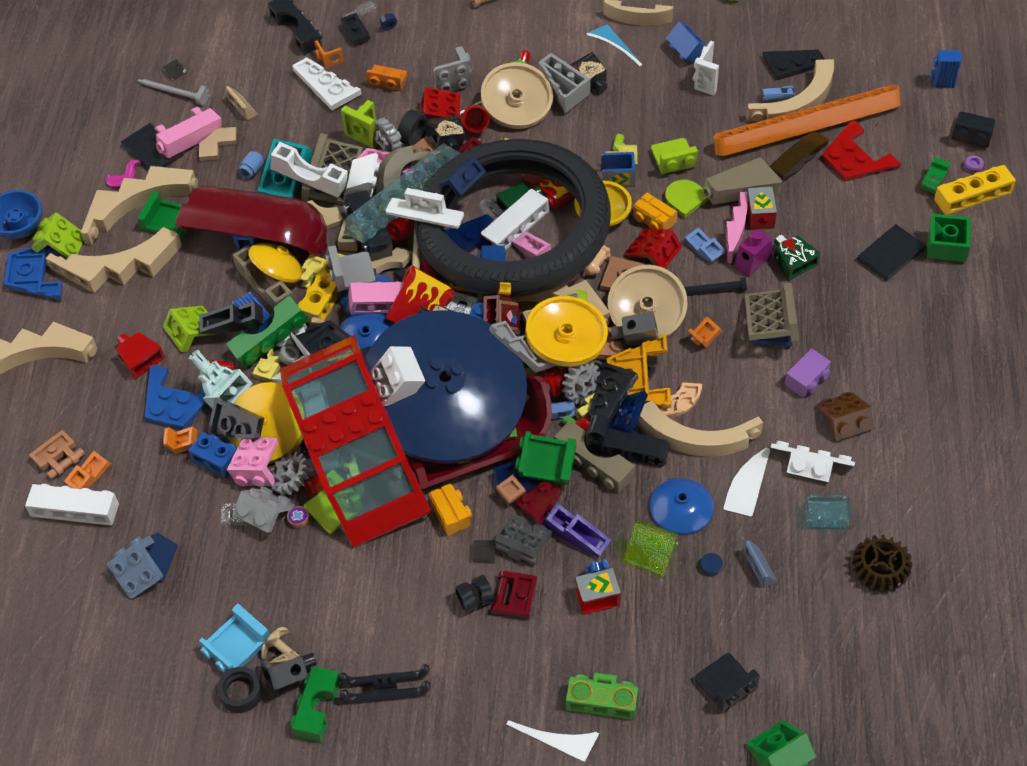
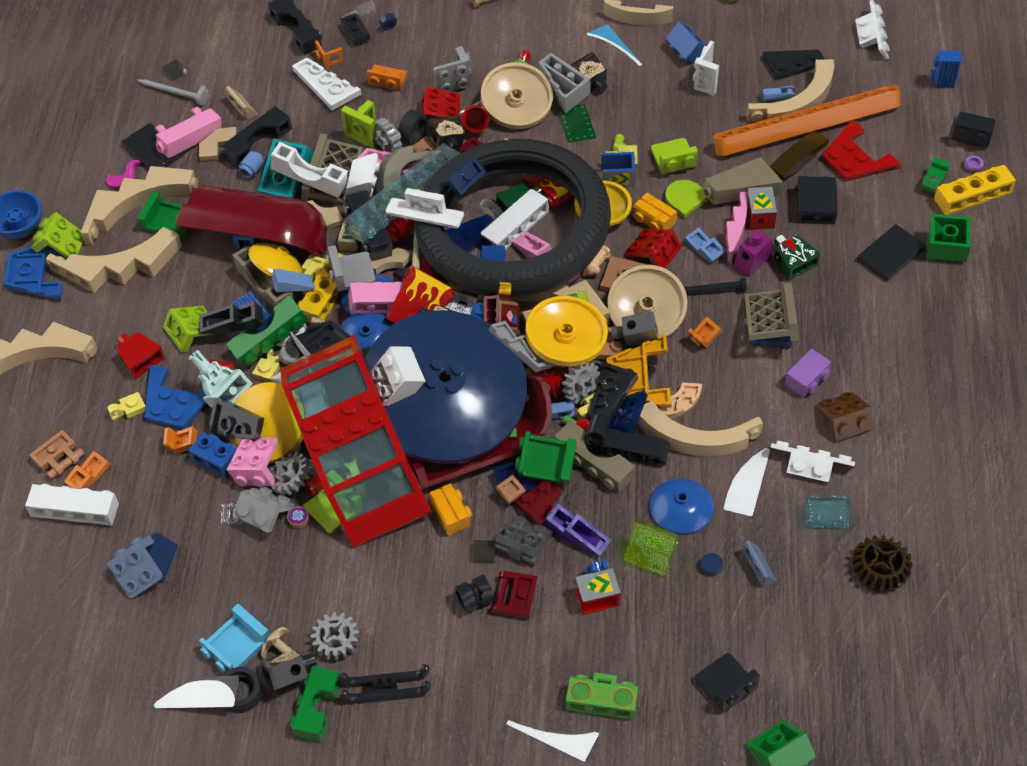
none -> light yellow plate [107,392,146,420]
none -> white sticker [154,676,238,708]
none -> black arch [221,106,292,169]
none -> medium blue slope [272,269,315,292]
none -> light grey gear [311,612,360,661]
none -> dark green sticker [557,104,596,143]
none -> black panel [796,176,838,224]
none -> white bracket [855,0,890,60]

